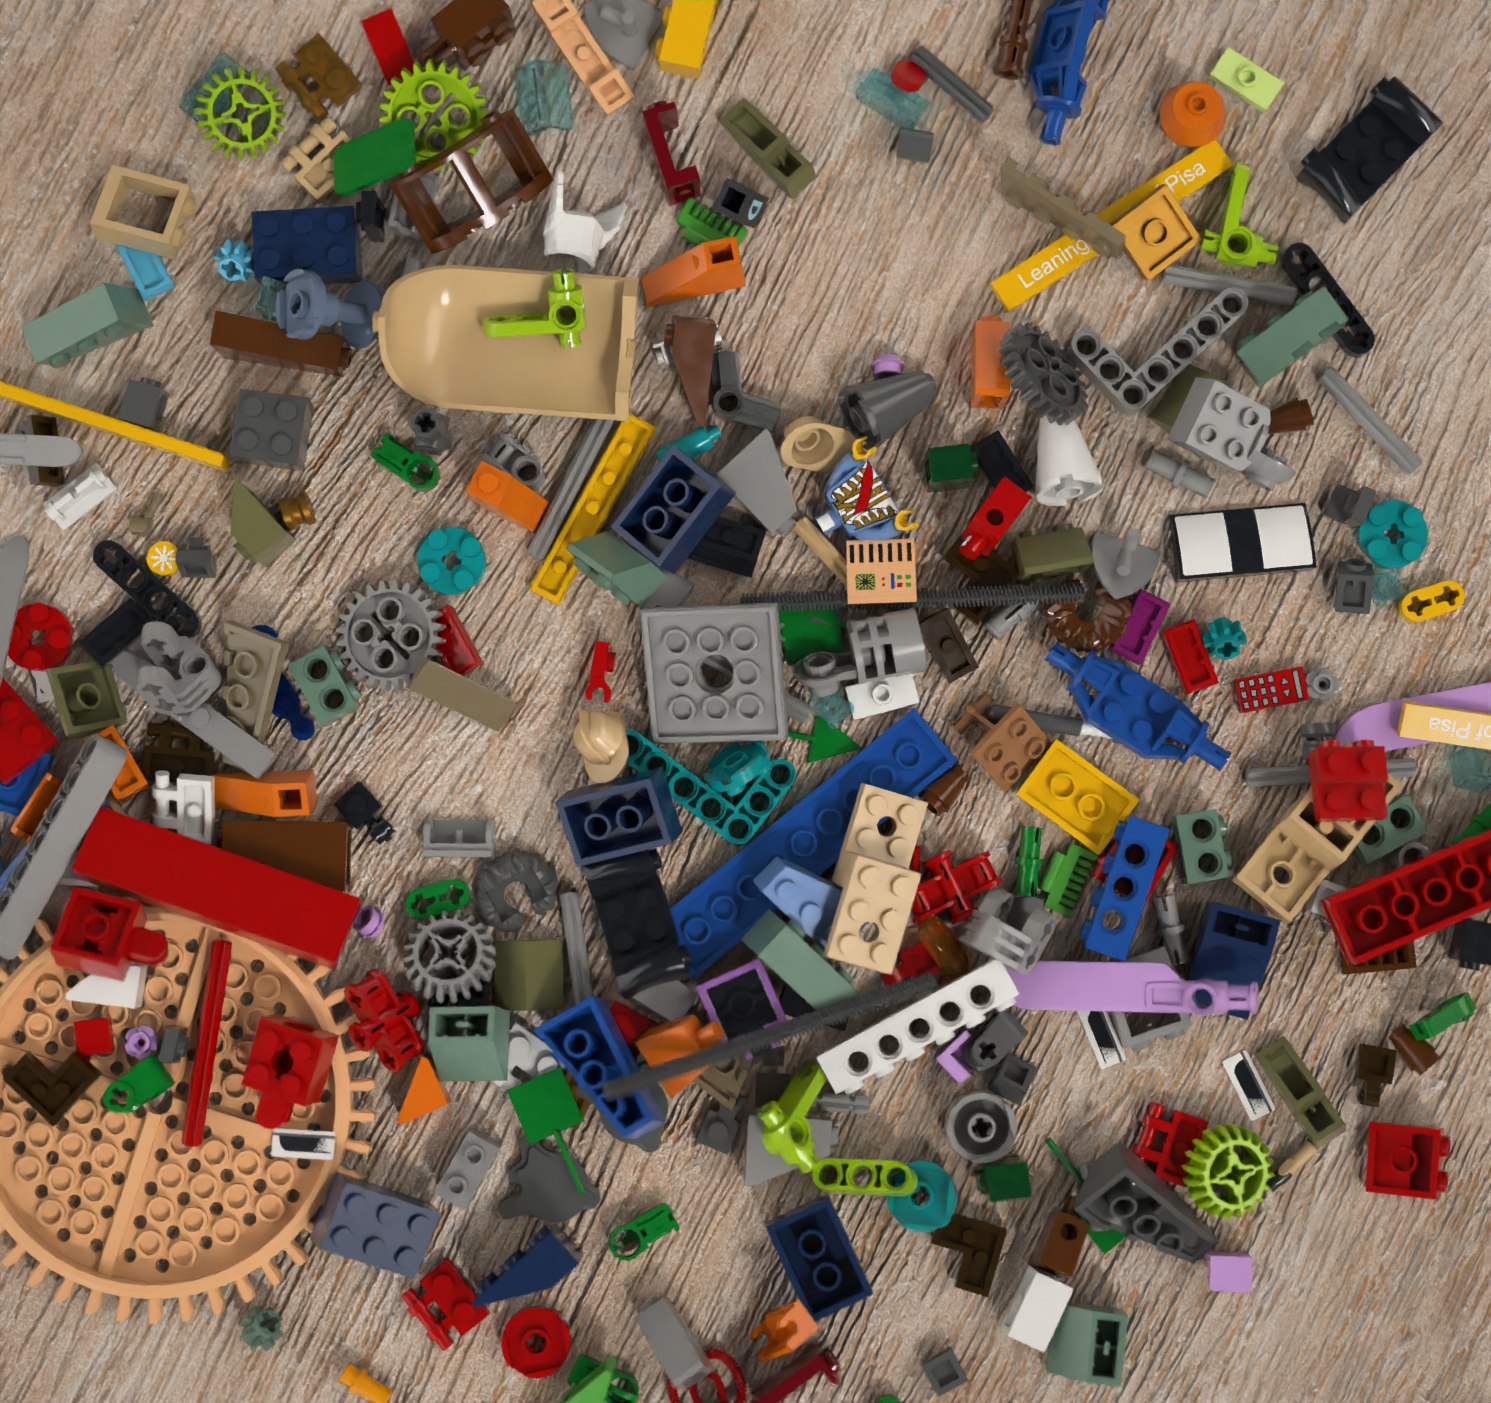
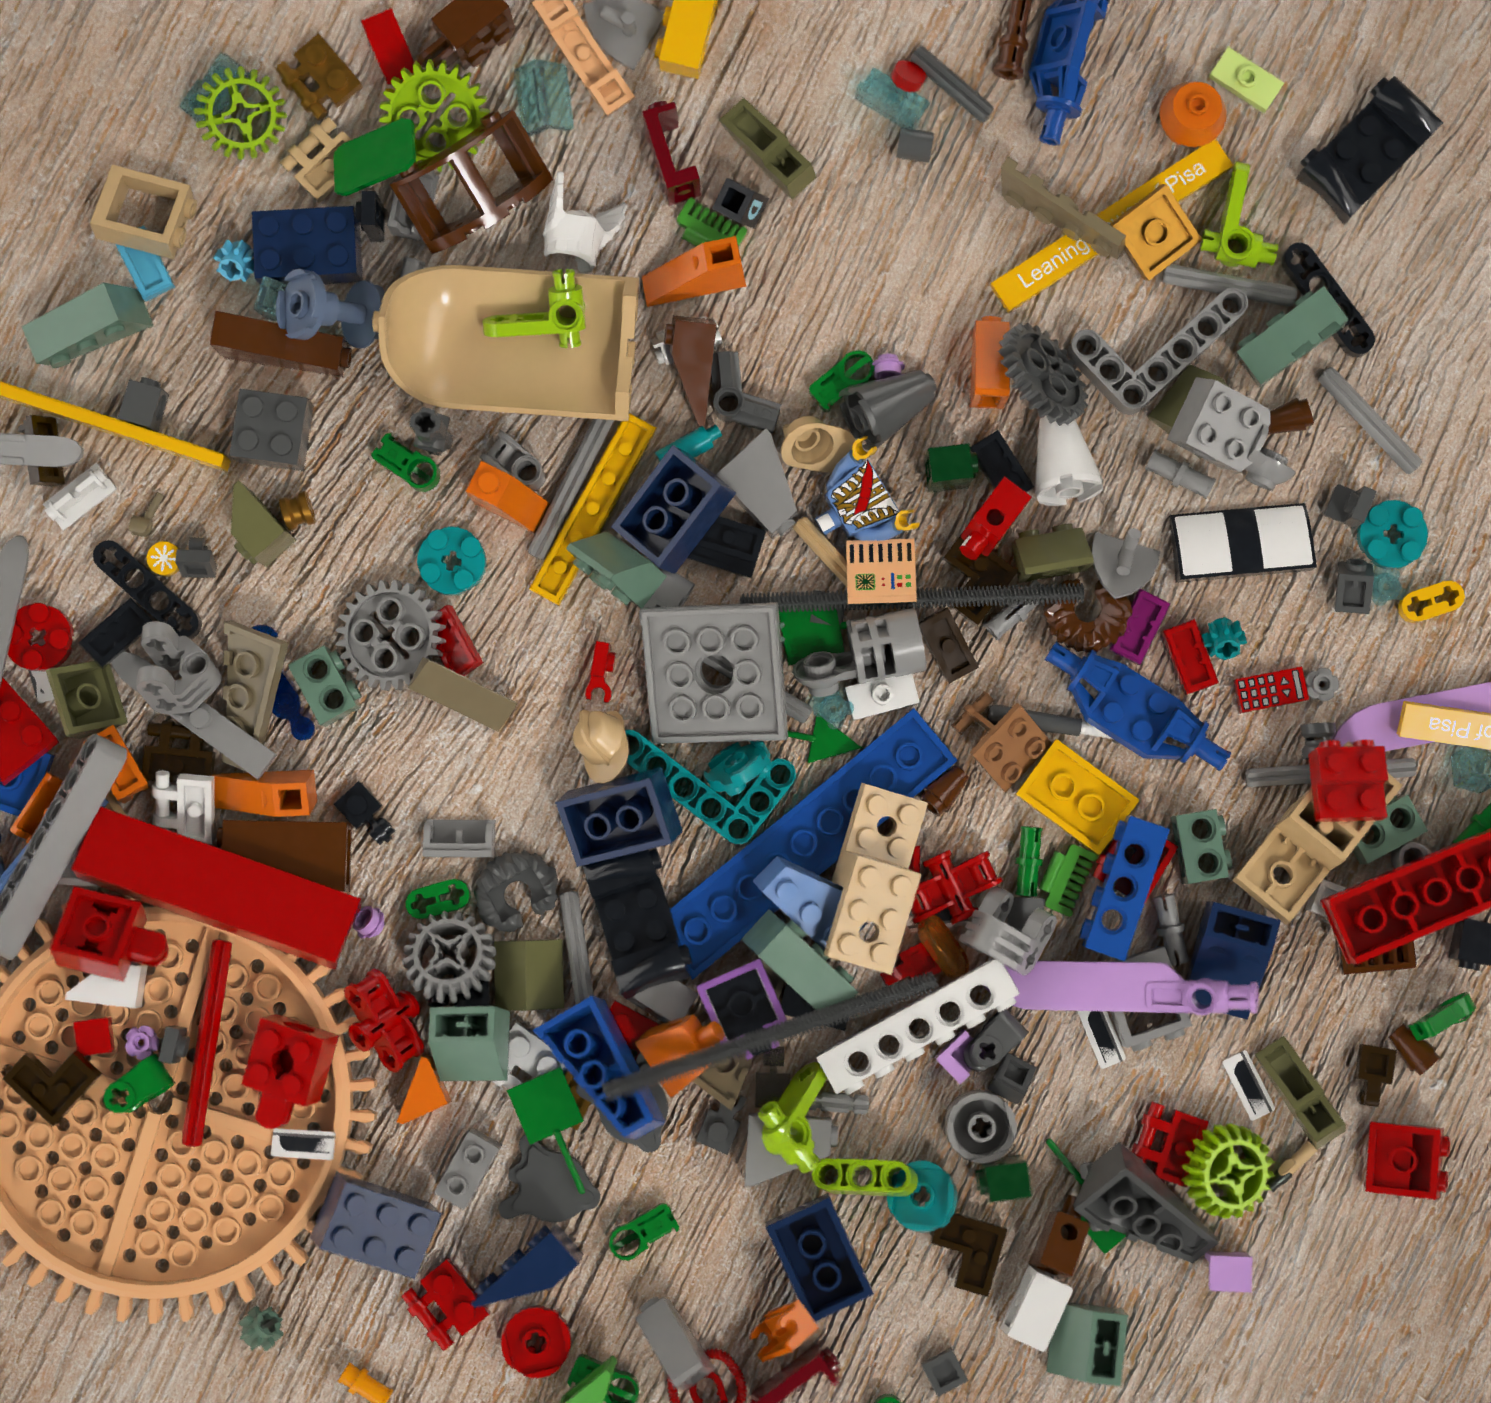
none -> green piece [809,350,874,412]

